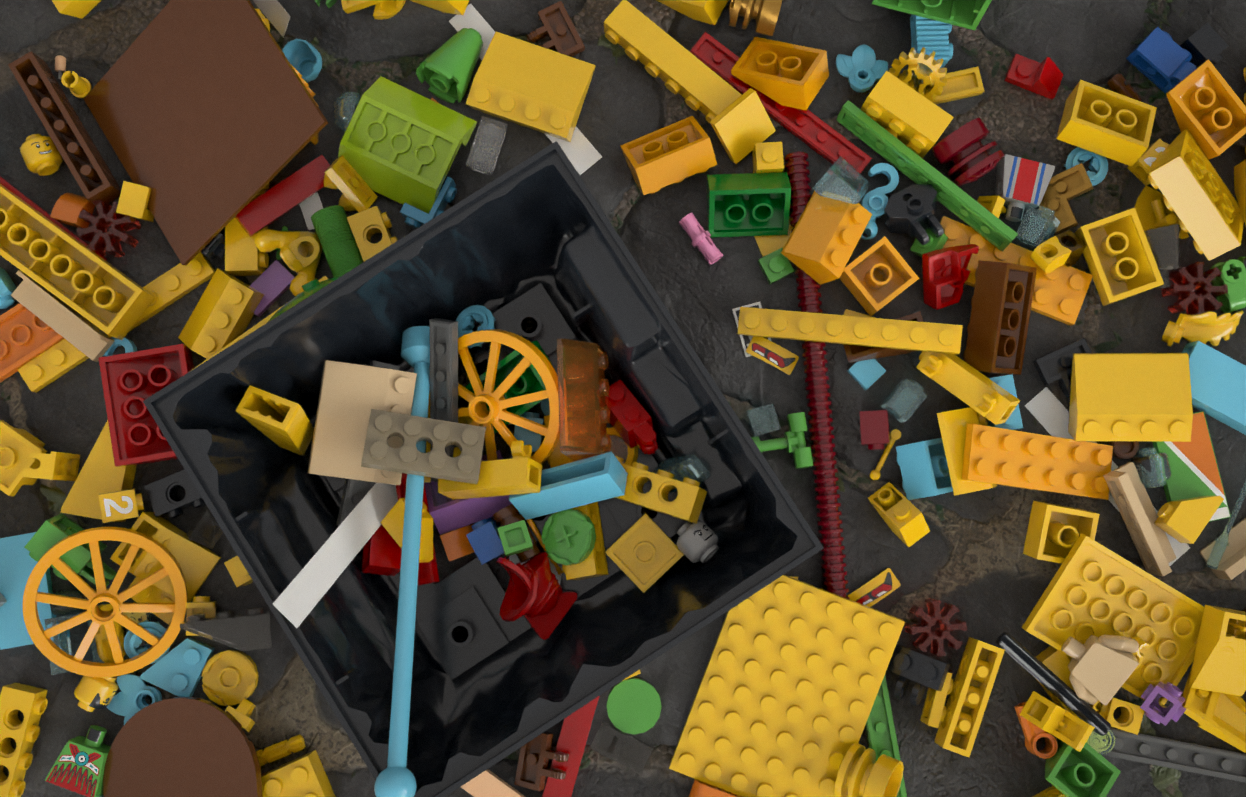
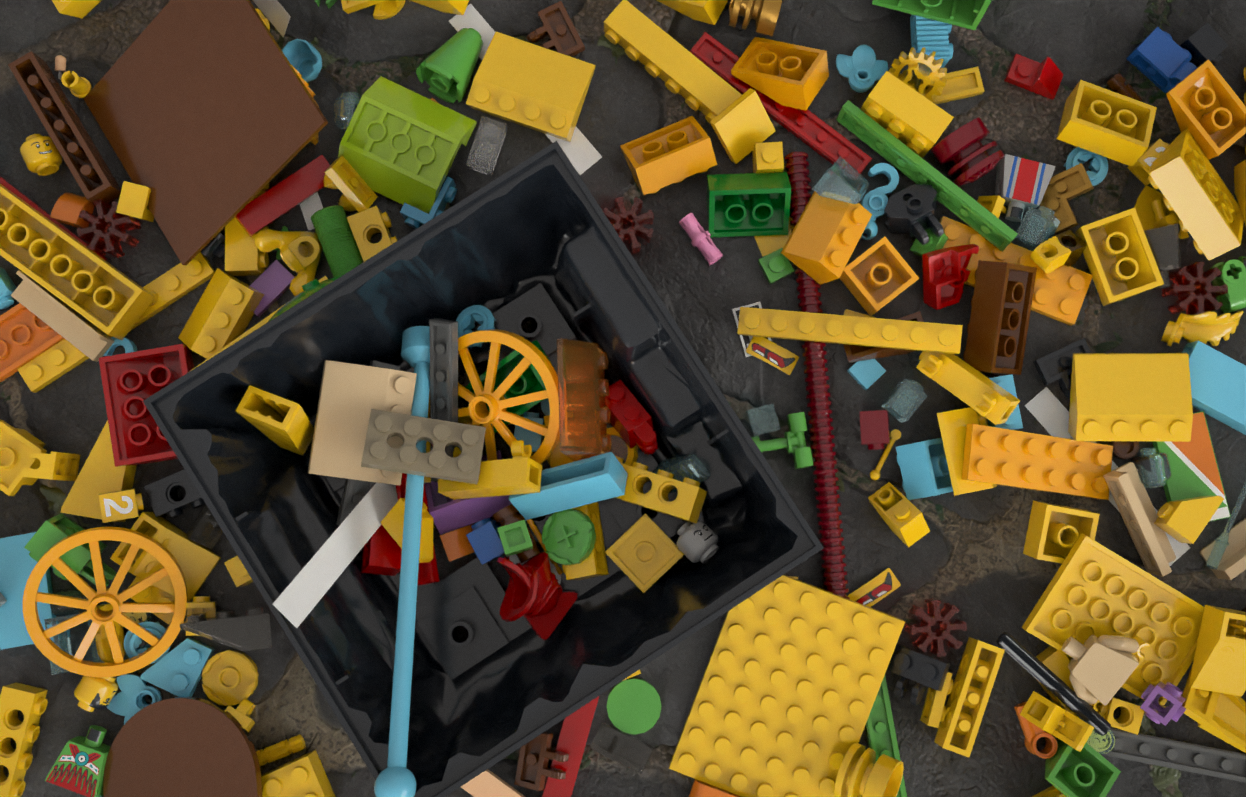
none -> clear red gear [603,197,654,254]

